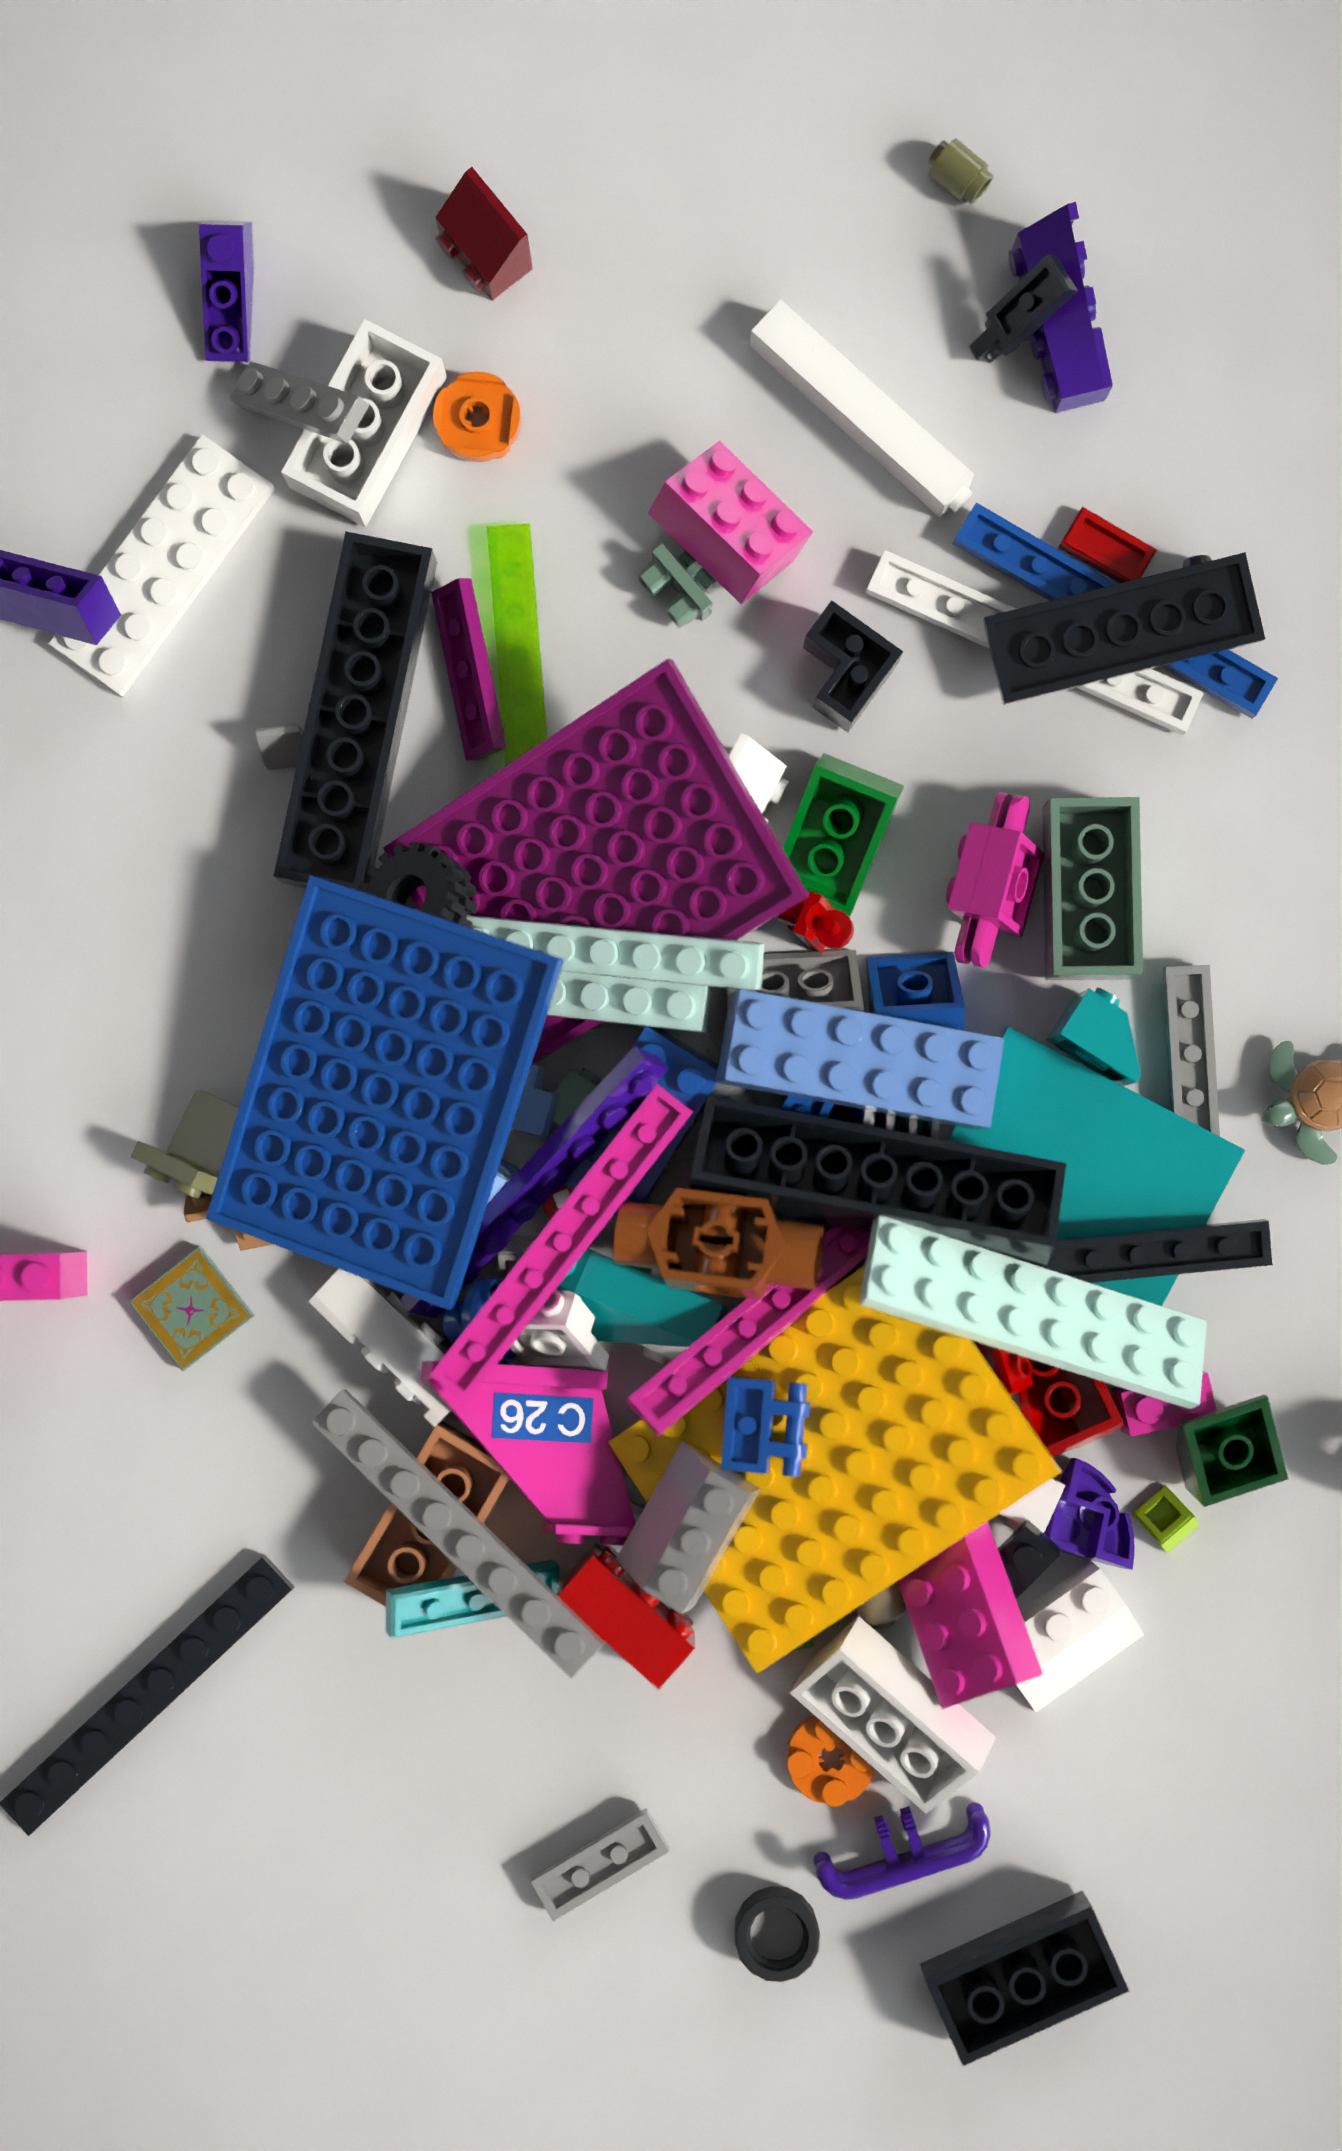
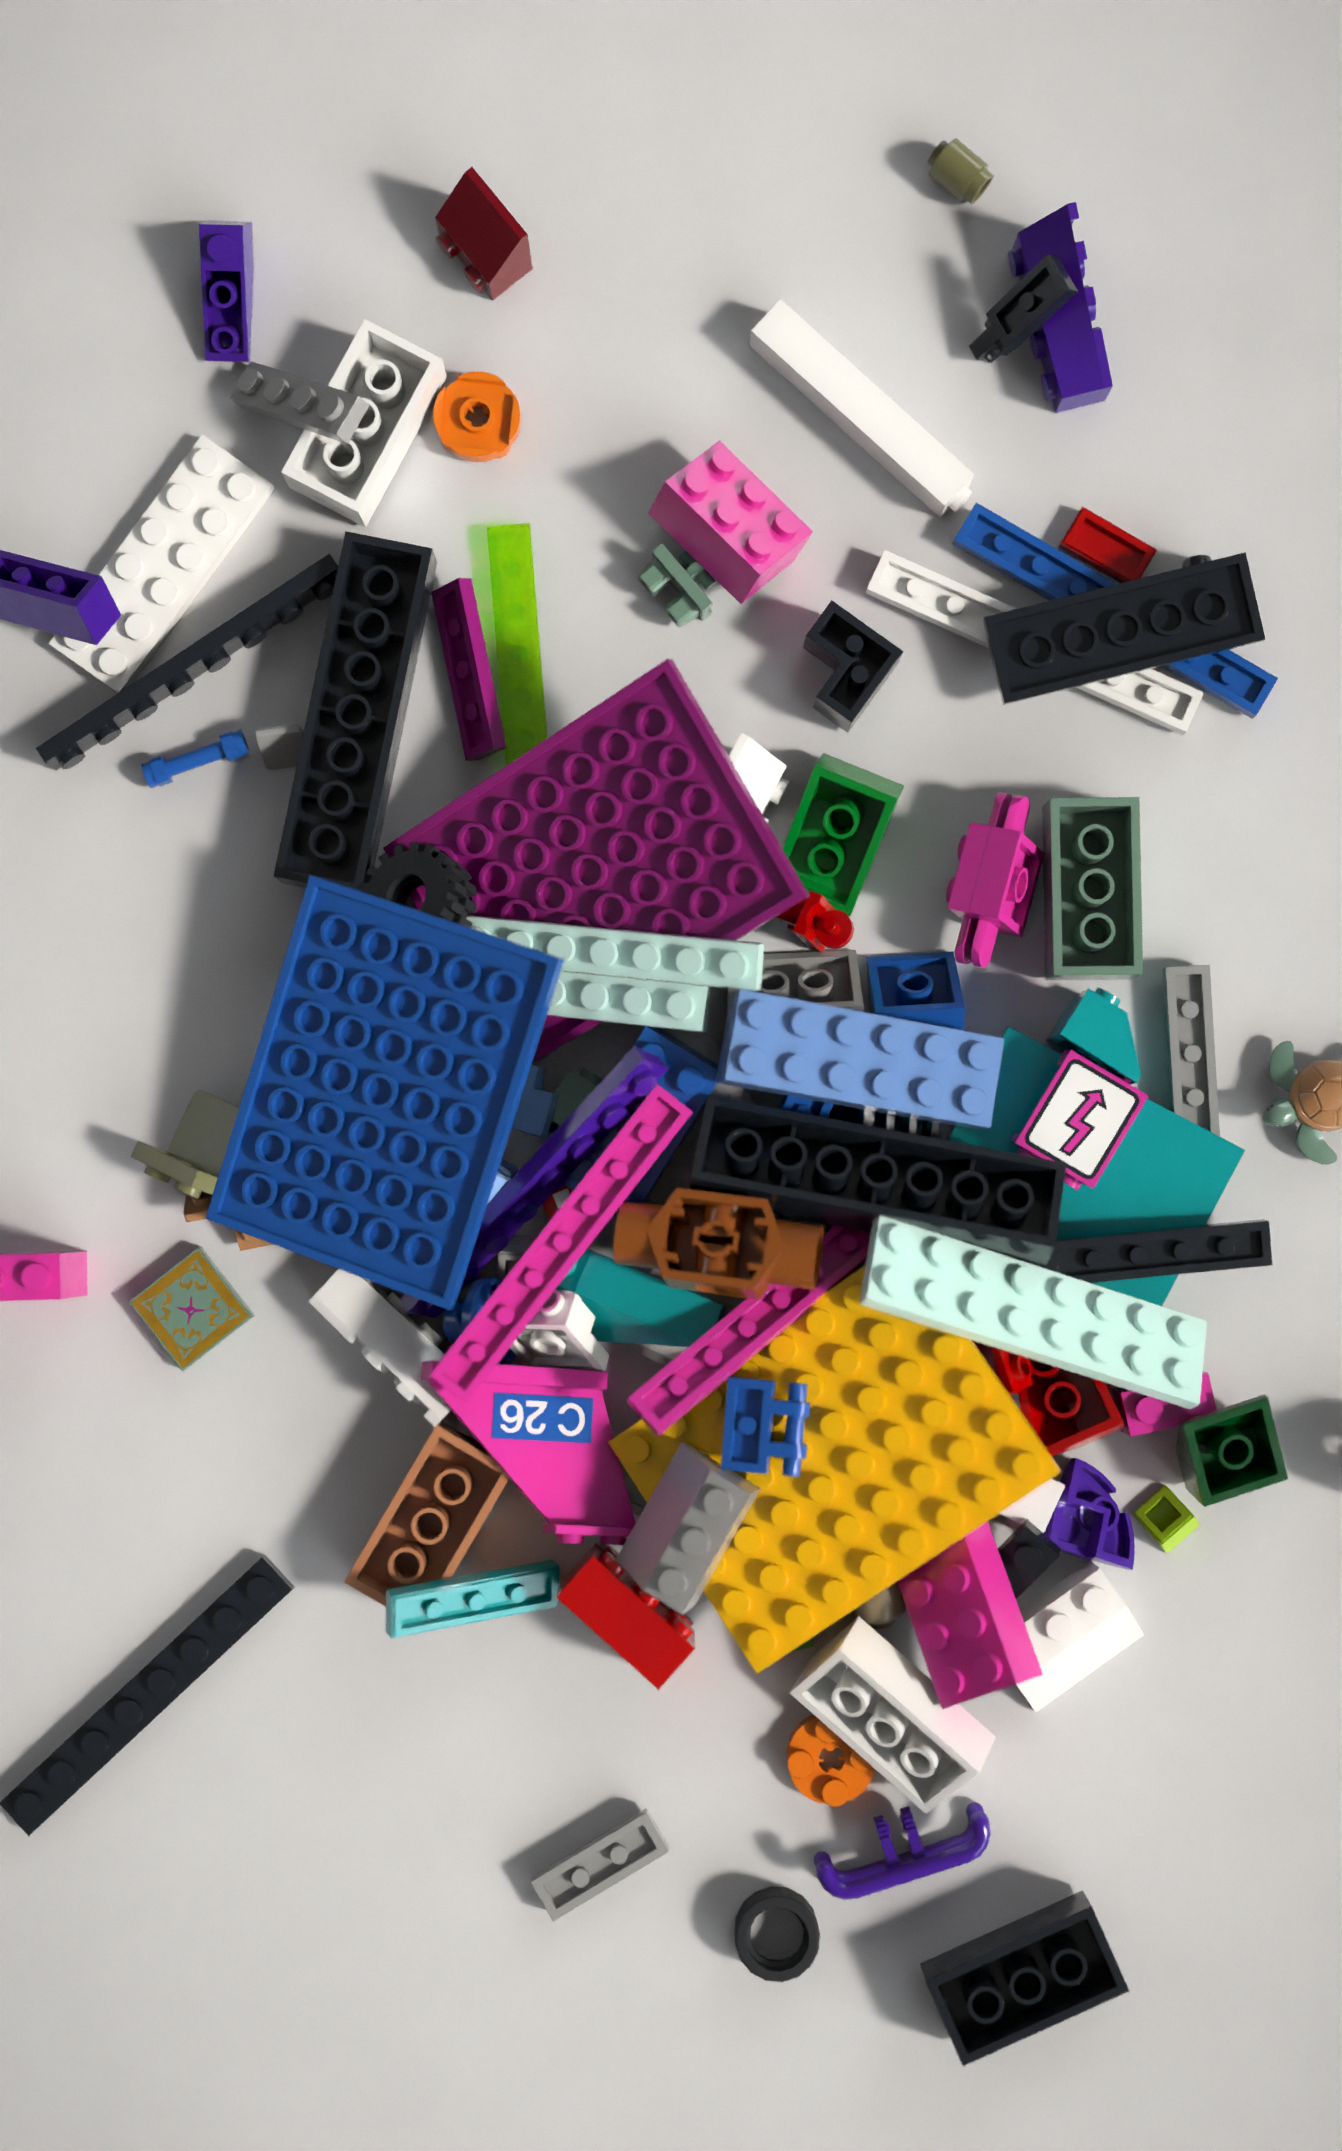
light grey plate [311,1389,605,1679] -> none
none -> black plate [36,553,338,771]
none -> blue bar [141,729,250,788]
none -> panel [1011,1049,1149,1190]

